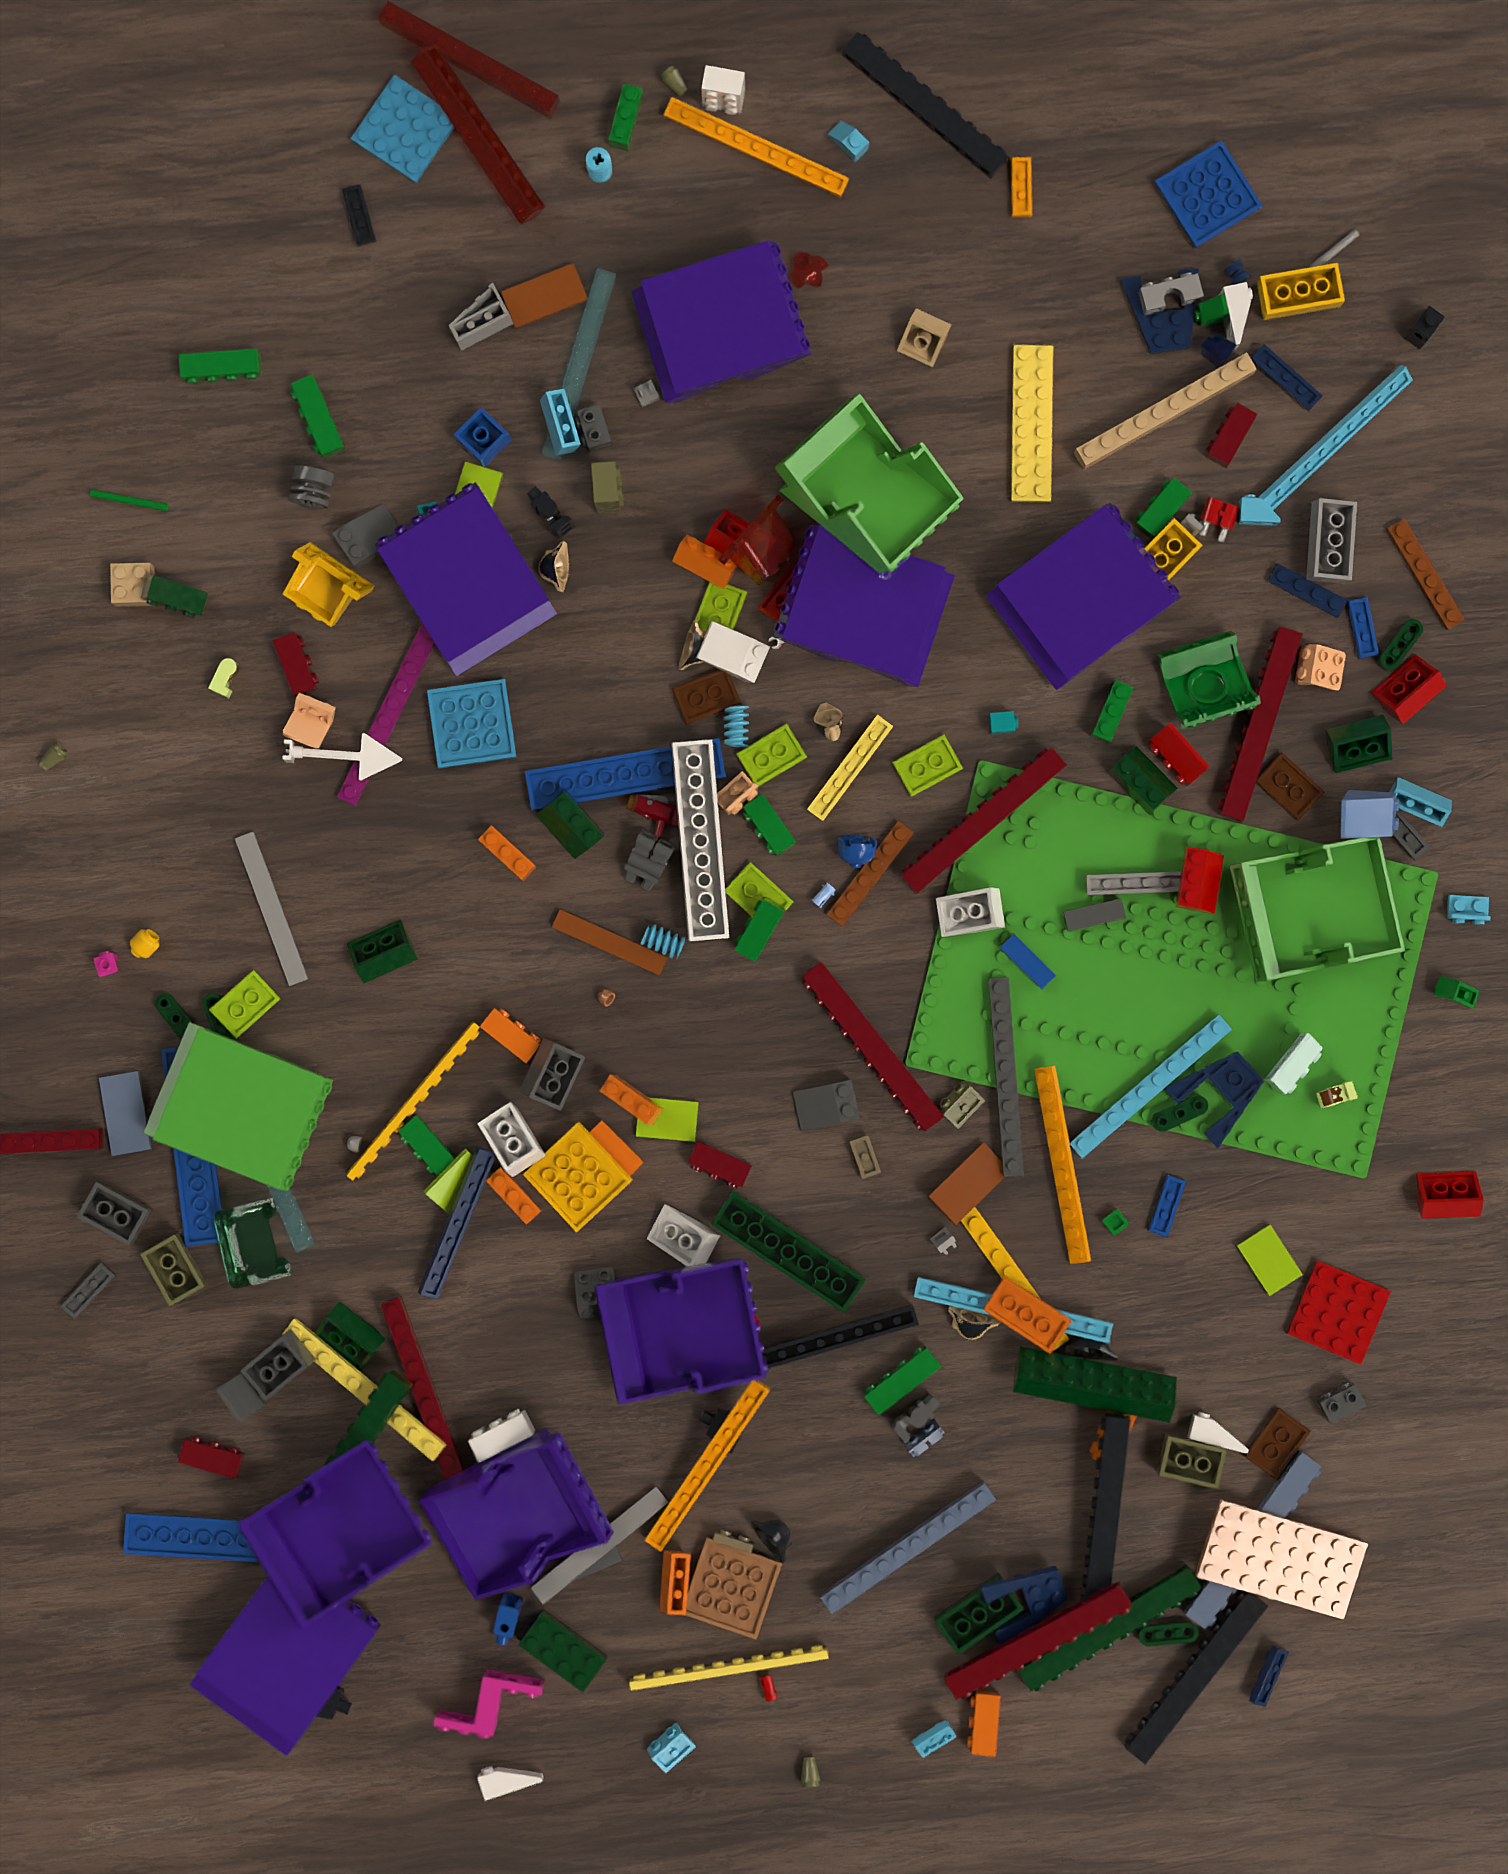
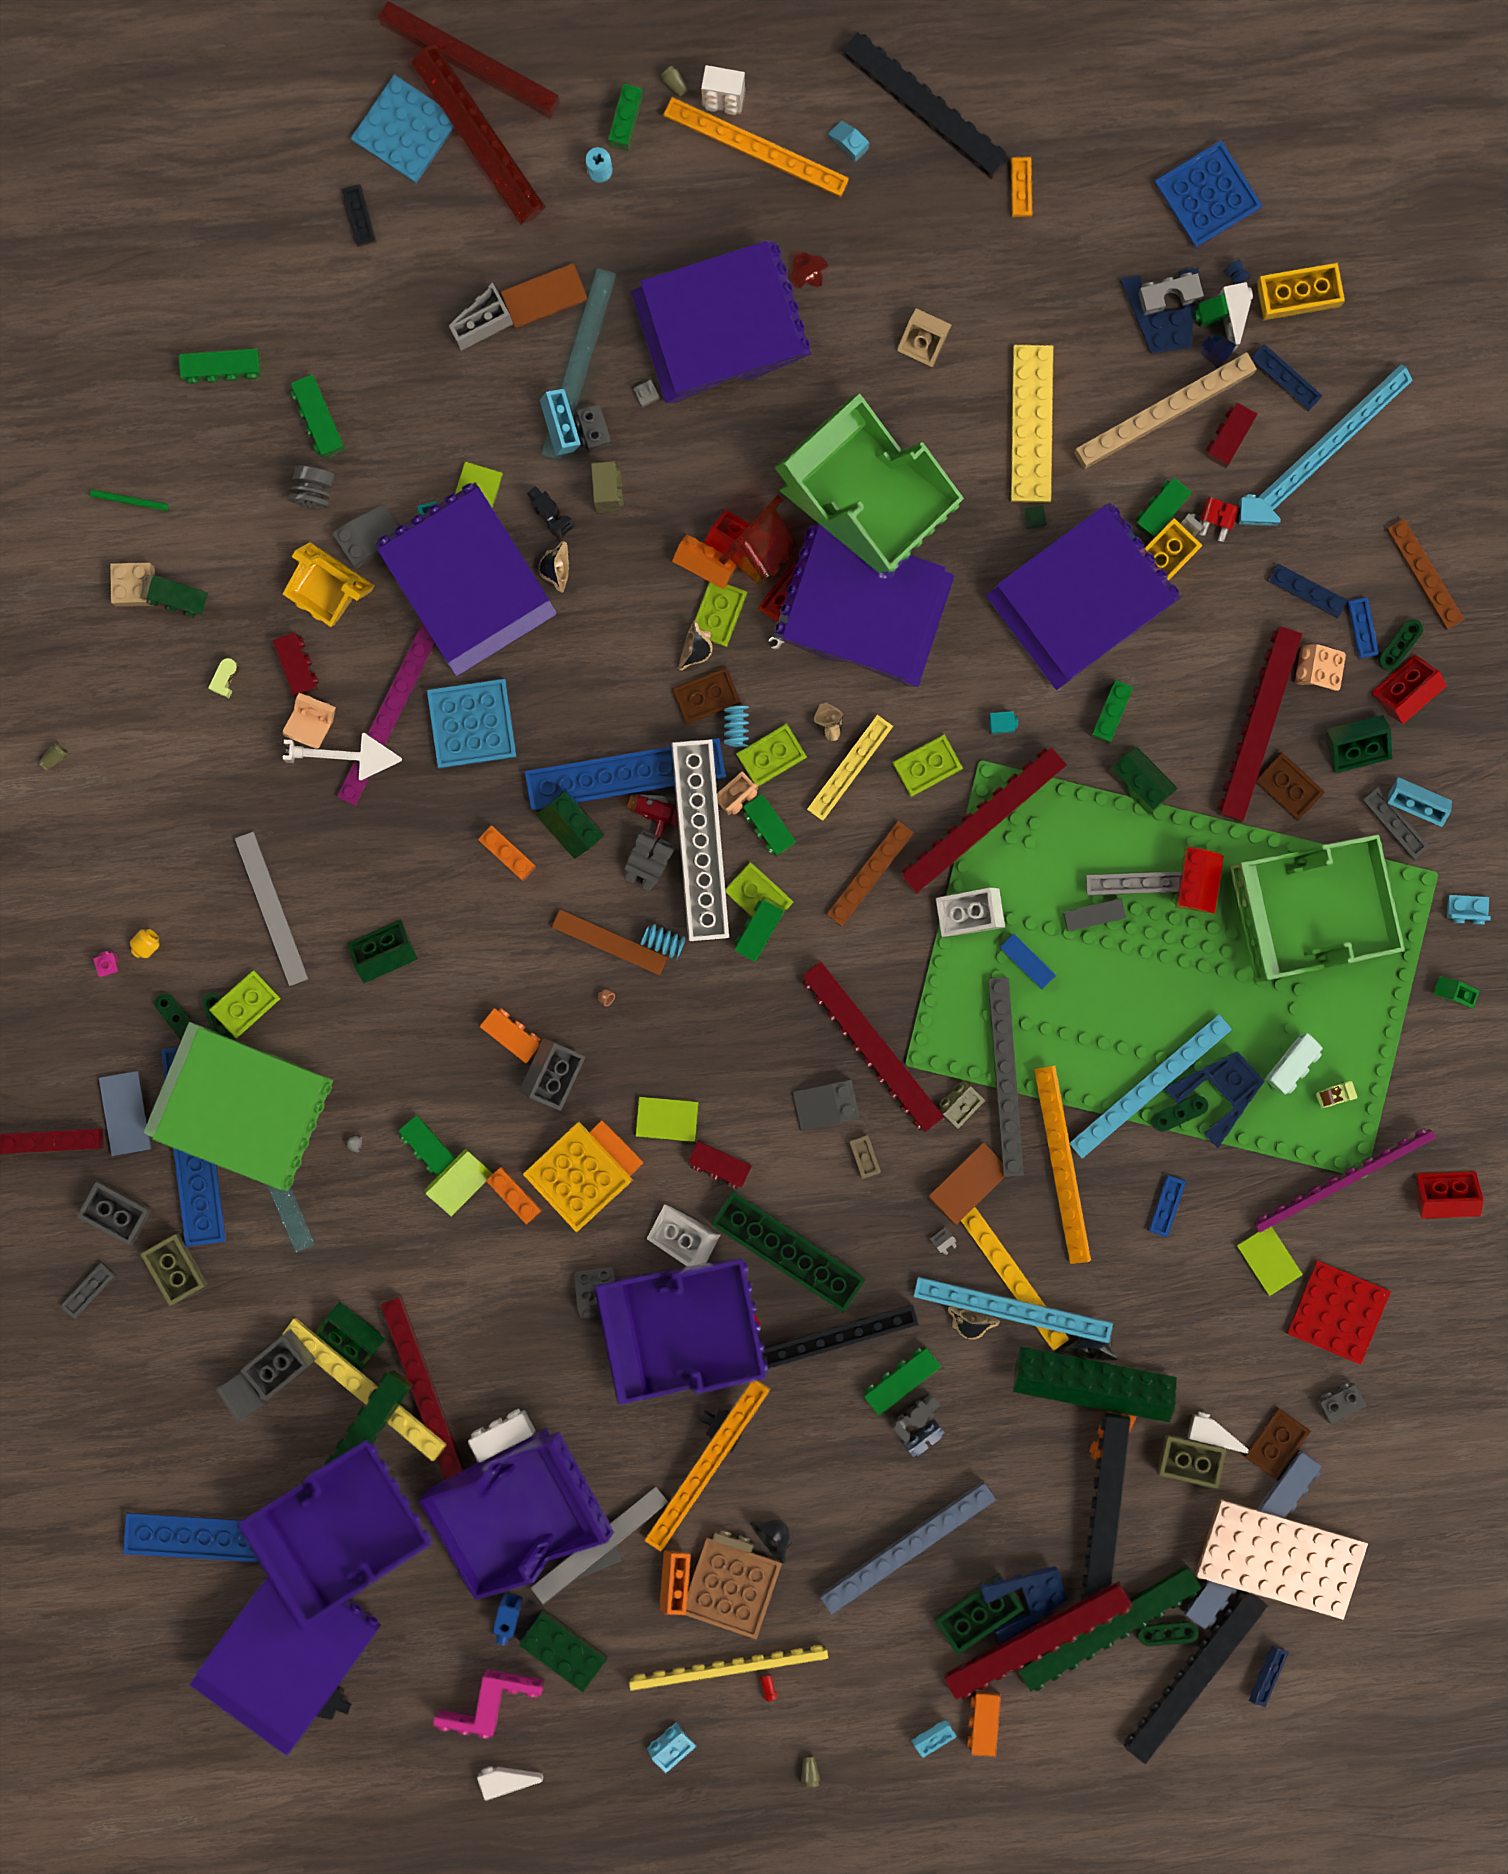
dark red brick [178,1435,245,1479] -> none
clear green windscreen [214,1198,291,1289] -> none
yellow plate [346,1021,480,1181] -> none
dark blue plate [418,1147,496,1299] -> none
blue brick [453,407,512,468] -> none
white brick [477,1102,546,1177] -> none
orange brick [600,1074,664,1125] -> none
white slope [696,621,770,683] -> none
light blue pin [812,883,836,908] -> none
blue cylinder [837,835,877,868] -> none
orange tile [983,1276,1072,1353] -> none
green plate [1101,1208,1129,1236] -> none
red slope [1148,722,1210,786] -> none
green panel [1156,630,1261,729] -> none
light grey brick [1306,498,1357,584] -> none
light grey bar [1309,229,1359,268] -> none
medium blue slope [1341,790,1399,839] -> none
black torso [1404,306,1445,350] -> none
none -> clear green plate [1023,505,1047,529]
none -> magenta plate [1254,1128,1436,1232]

